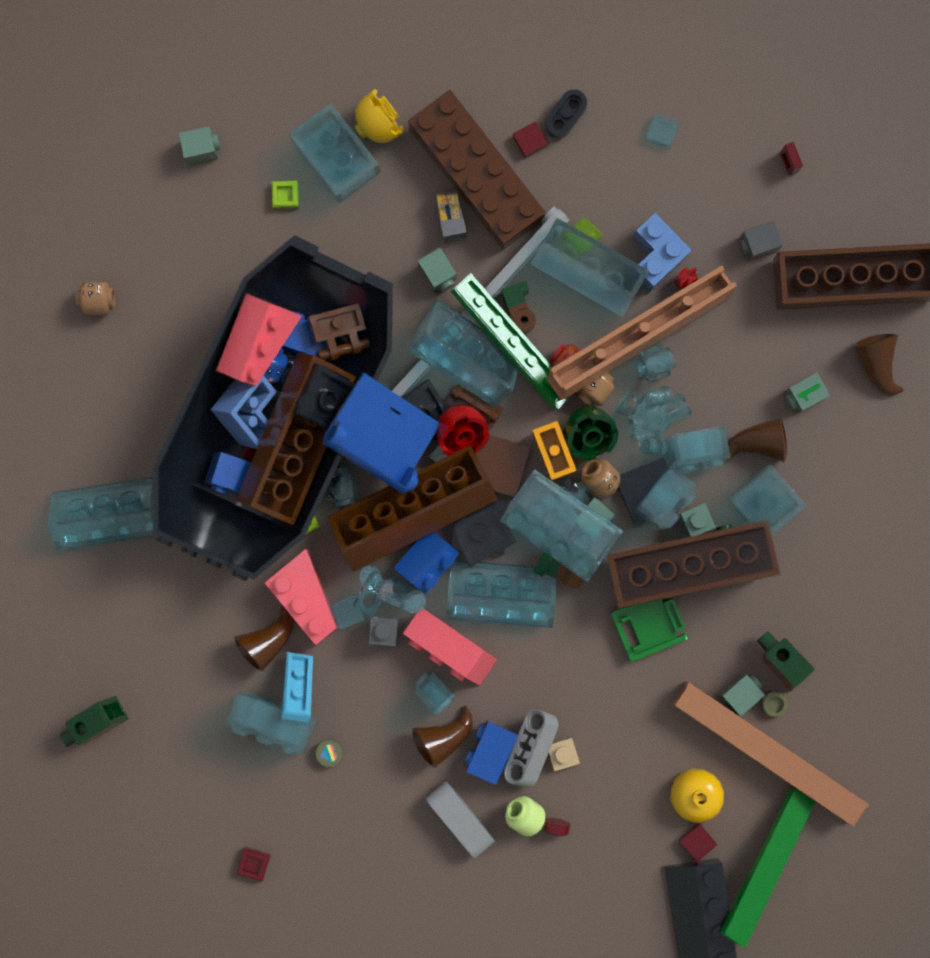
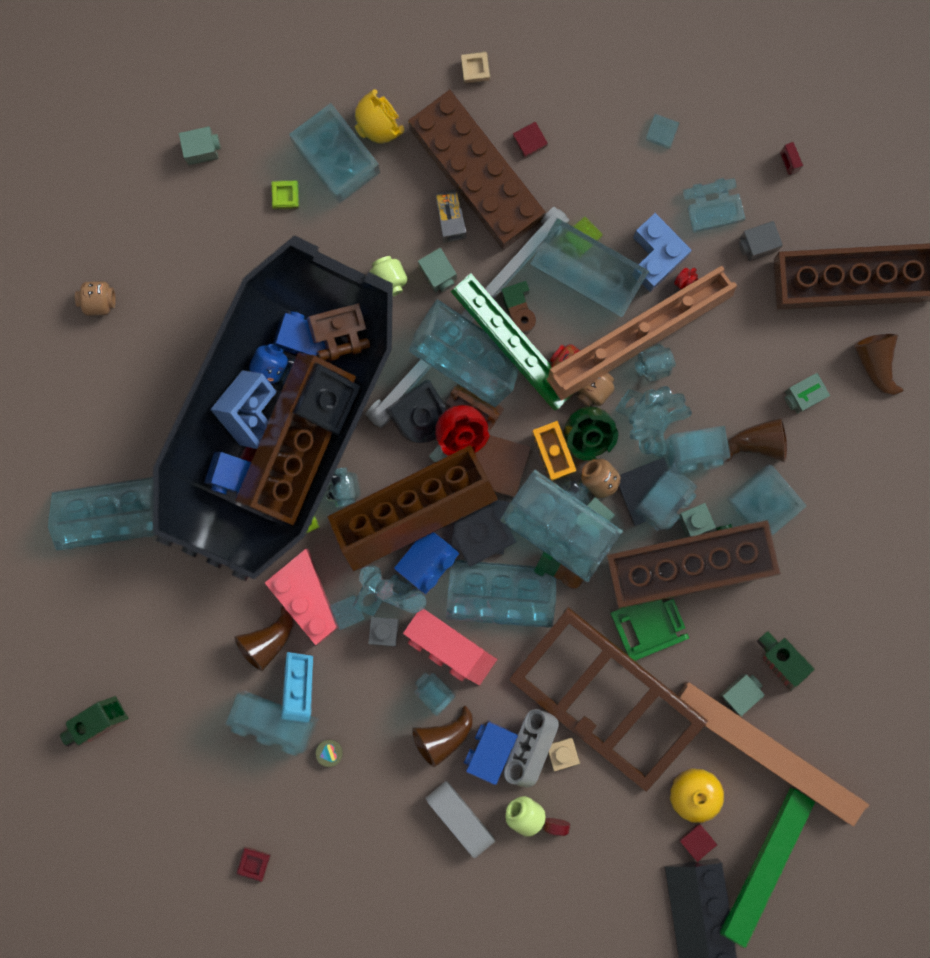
coral wedge [217,294,302,386] -> none
blue door [323,373,439,494] -> none
black plate [546,89,587,139] -> none
olive tile [761,691,789,718] -> none
none -> yellowish green head [369,256,407,297]
none -> tan plate [461,52,490,83]
none -> reddish brown door [509,607,708,792]
none -> clear light blue plate [683,178,746,233]

